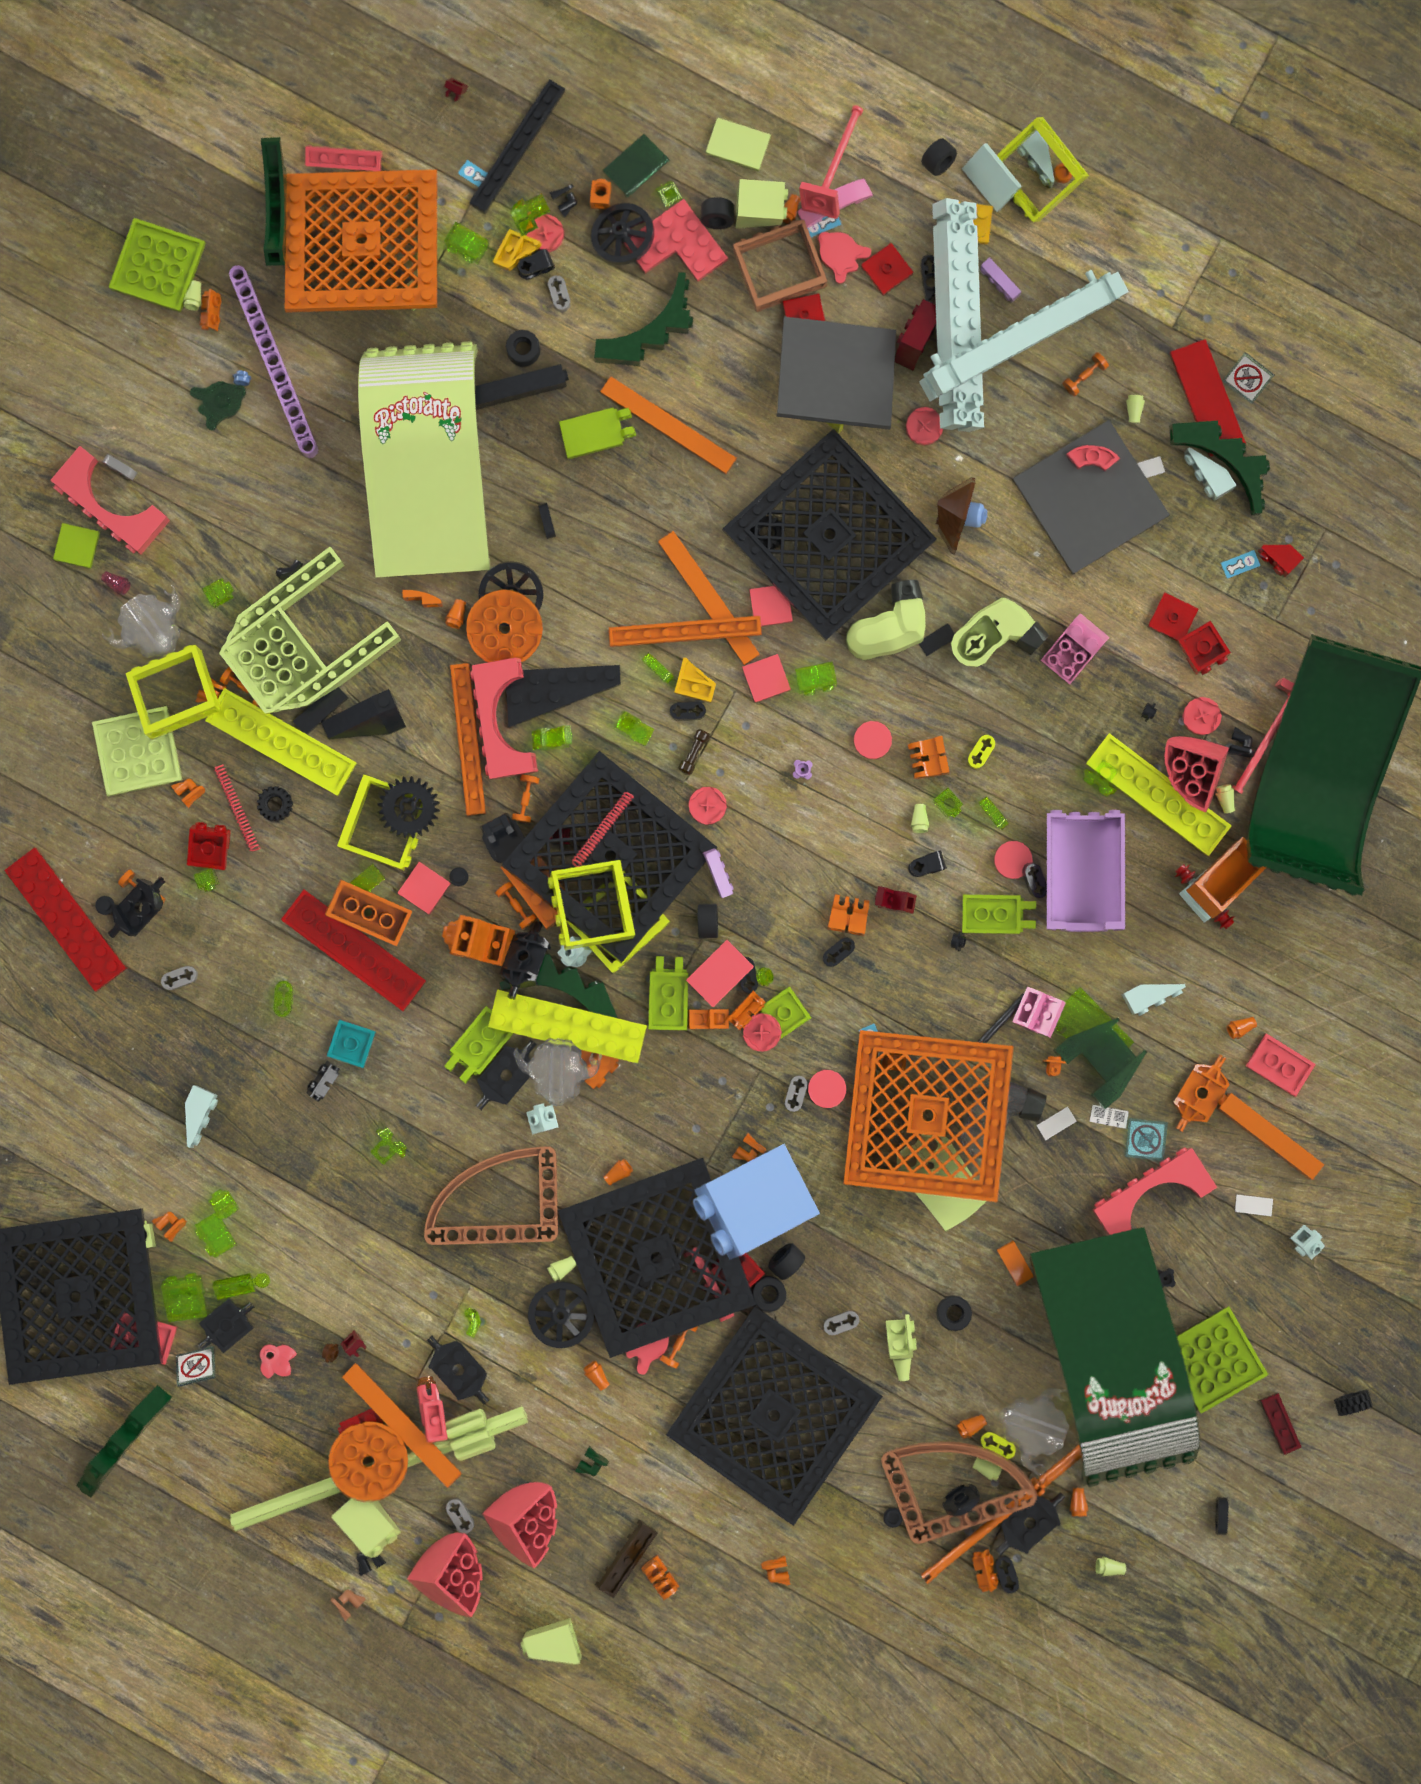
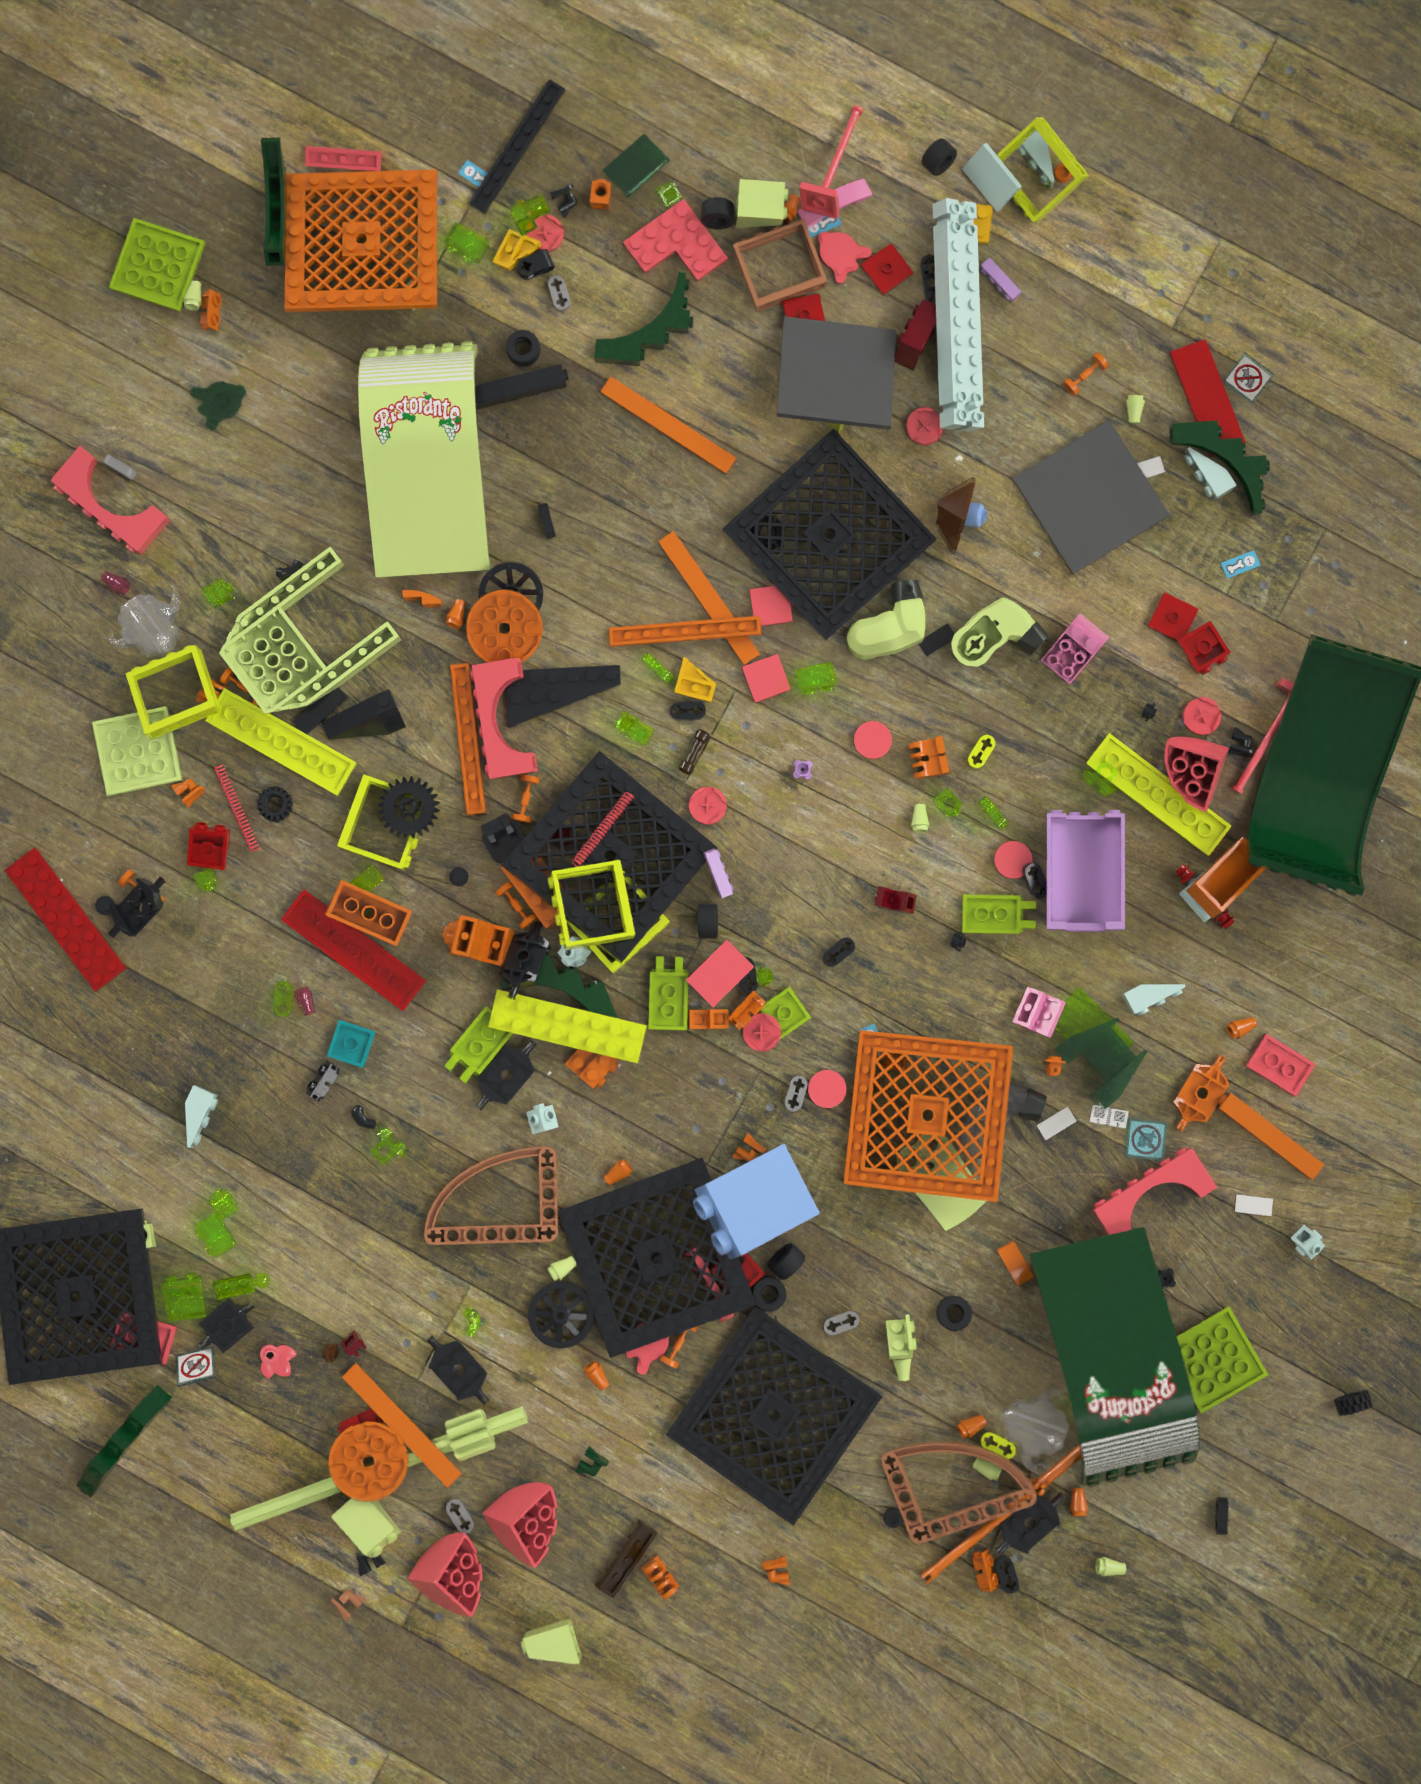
lime tile [53,523,100,569] -> none
orange piece [152,1212,187,1242] -> none
light grey beam [161,966,198,990] -> none
lavender beam [229,265,318,458] -> none
medium blue plate [232,371,251,386] -> none
coral tile [398,862,451,915] -> none
coral plate [417,1376,447,1443] -> none
dark red tile [444,78,468,102] -> none
clear piece [513,1038,602,1106] -> none
clear neon green brick [531,725,573,750] -> none
lime tile [559,407,637,459] -> none
black wheel [591,203,654,265] -> none
yellowish green tile [706,117,771,171] -> none
orange legs [827,894,870,936] -> none
black piece [908,850,947,877] -> none
light aqua brick [919,270,1129,402] -> none
black tile [942,1484,981,1517] -> none
black bar [977,993,1024,1043] -> none
coral tile [1066,445,1120,471] -> none
yellowish green cone [1215,784,1235,813] -> none
red slope [1258,545,1304,577] -> none
dark red tile [1260,1393,1302,1455] -> none
none -> clear pink cone [294,986,315,1016]
none -> black arm [351,1105,376,1129]

